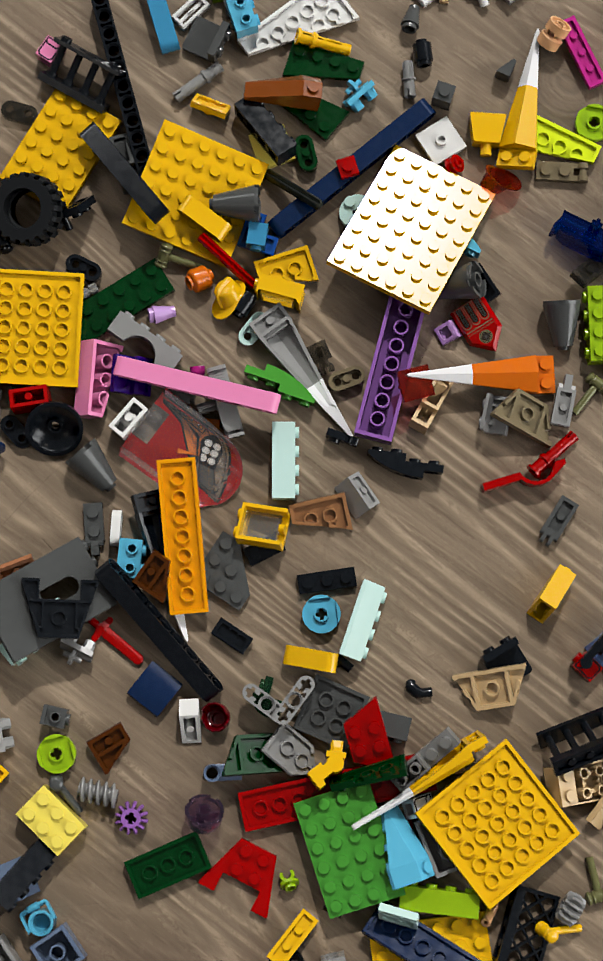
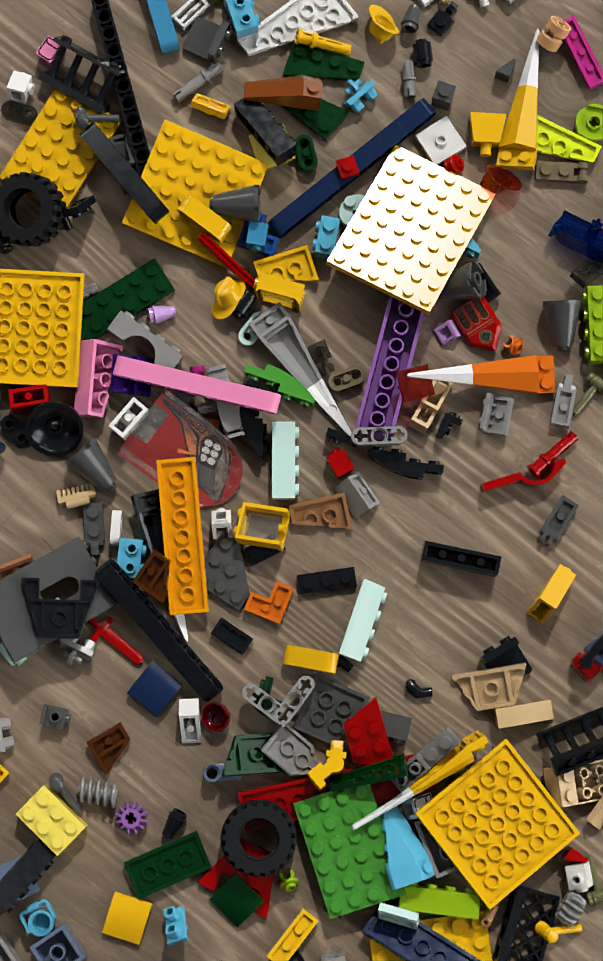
lime plate [37,734,77,774] -> none
black plate [65,254,102,282] -> none
olive piece [154,242,201,269] -> none
clear purple cylinder [184,794,224,835] -> none
orange head [185,265,214,293] -> none
pearl dark grey axle [264,169,323,210] -> none
medium azure plate [302,595,341,634] -> none
dark tan wing [490,388,552,448] -> none
none -> white brick [6,71,35,104]
none -> tan piece [56,482,96,509]
none -> dark grey piece [73,107,119,129]
none -> yellow slope [102,892,152,945]
none -> black cone [162,808,187,839]
none -> medium azure hips [164,906,189,946]
none -> dark green slope [209,872,264,927]
none -> white window [211,508,232,539]
none -> black tyre [220,799,297,878]
none -> black slope [240,381,267,459]
none -> orange plate [244,581,294,624]
none -> medium azure brick [312,215,340,260]
none -> red brick [326,448,355,480]
none -> light grey beam [351,426,407,446]
none -> yellow piece [368,5,399,44]
none -> black brick [420,541,502,577]
none -> black plate [427,1,458,37]
none -> black bracket [435,412,463,439]
none -> tan slope [494,700,554,728]
none -> orange plate [502,335,524,355]
none -> red slope [561,846,588,863]
none -> white brick [565,861,593,893]

